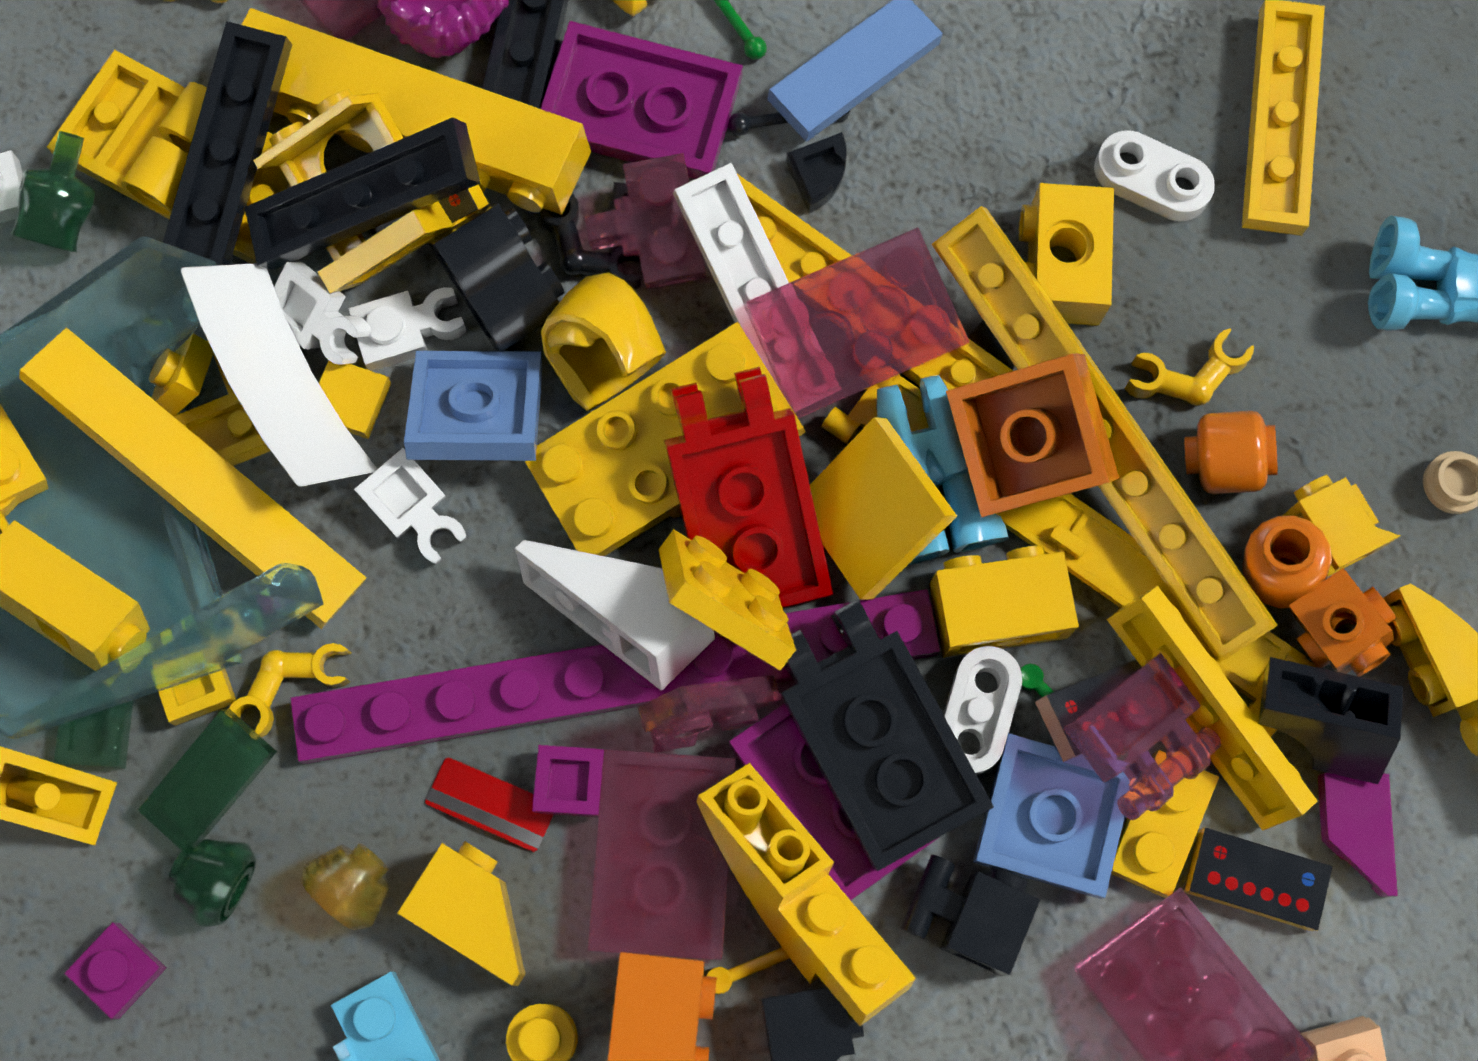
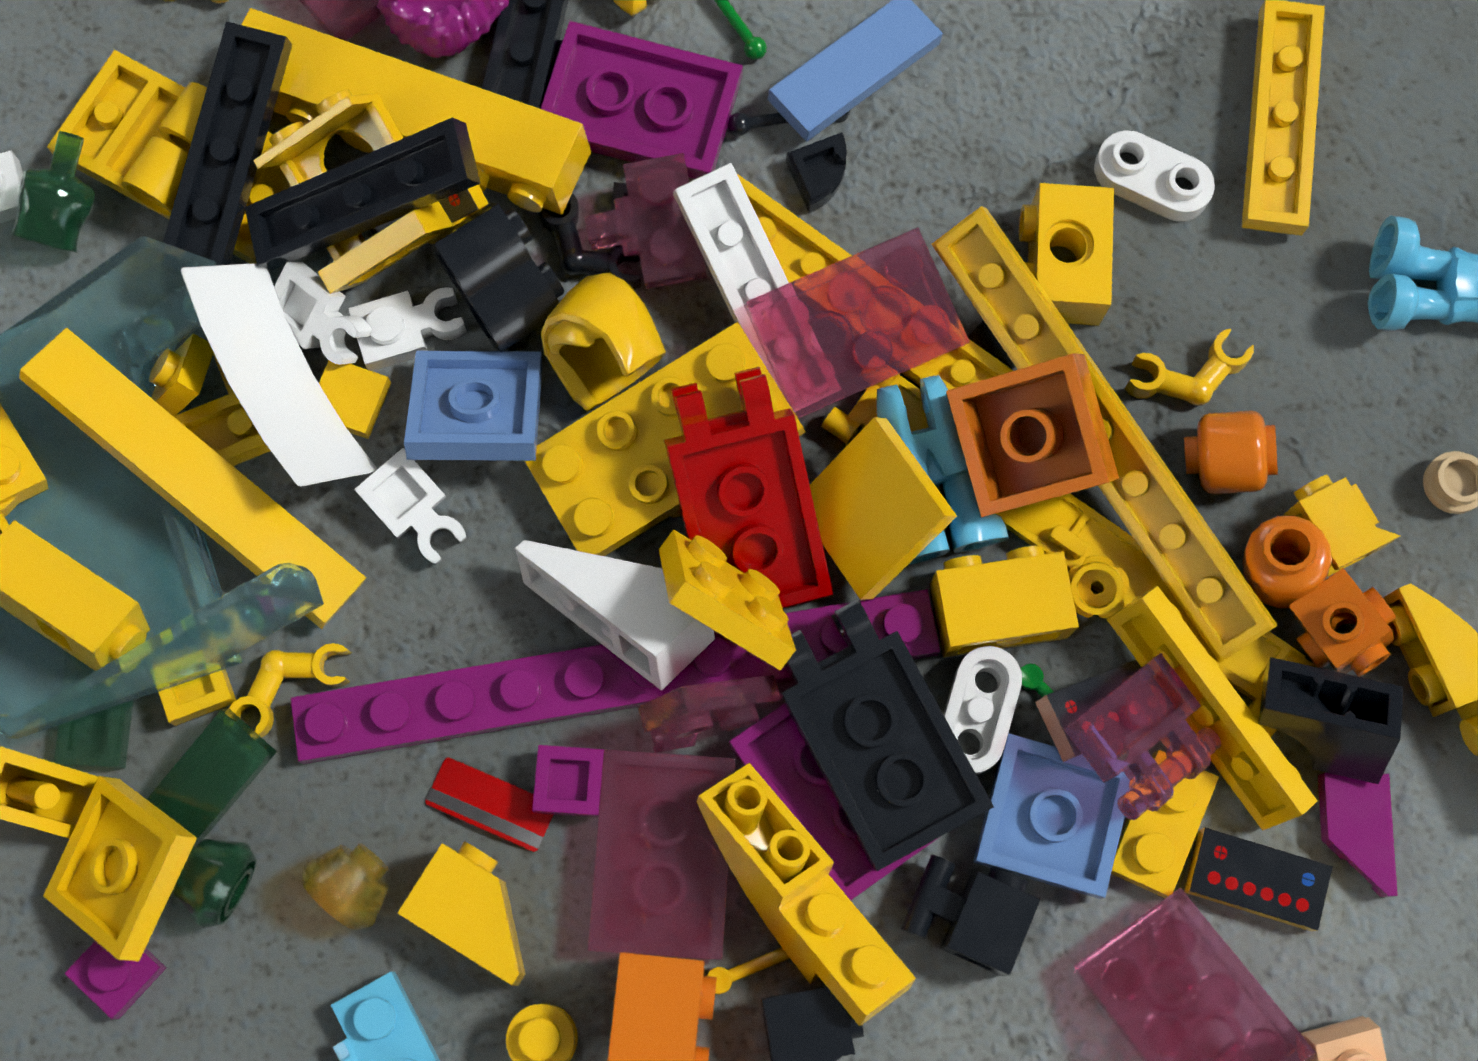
none -> yellow plate [43,776,197,961]
none -> yellow plate [1068,555,1130,618]

